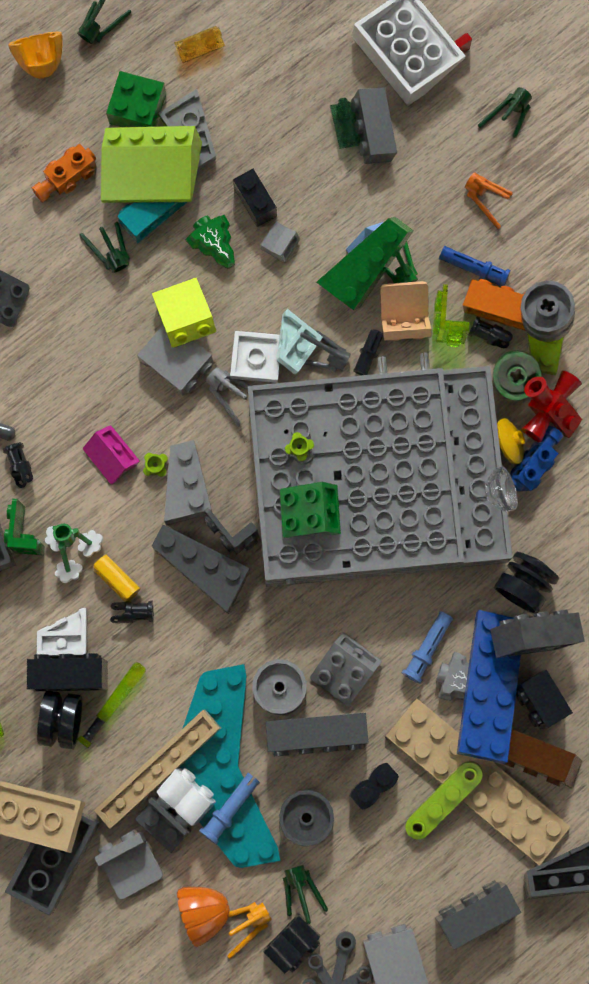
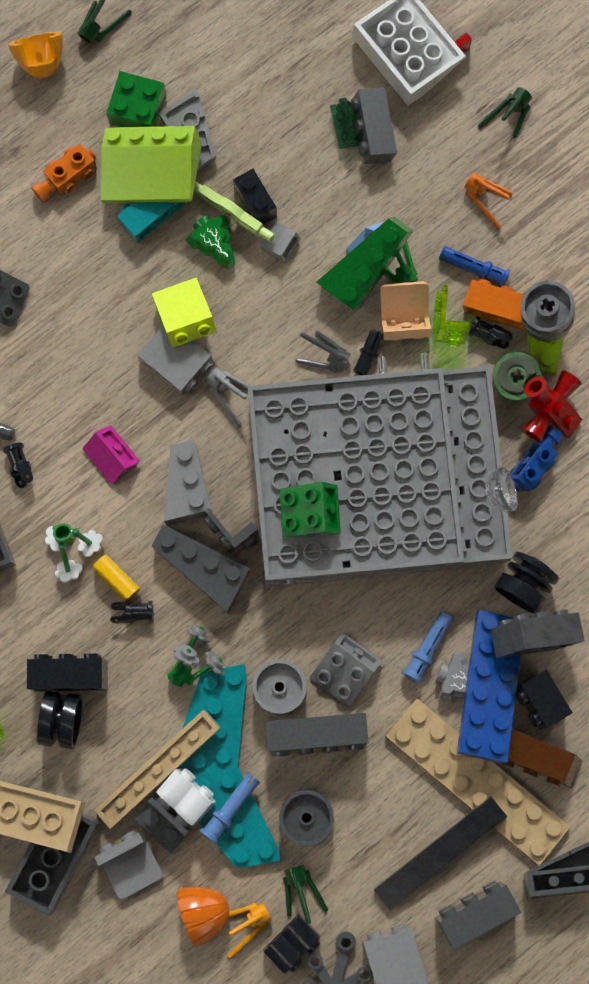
green bracket [4,499,45,556] -> none
white wing [37,608,87,656] -> none
clear neon green piece [77,662,146,748] -> none
dark green plant [80,222,130,273] -> none
lime plate [143,453,168,477] -> none
clear yellow hinge [174,26,225,63] -> none
white plate [230,331,280,383] -> none
light aqua wing [276,309,323,374] -> none
lime plate [285,432,314,461] -> none
black brick [349,763,399,810] -> none
lime plate [405,761,483,840] -> none
yellow dish [497,418,525,465] -> none
none -> plant [167,625,225,687]
none -> yellowish green piece [194,181,276,243]
none -> black plate [374,796,507,910]

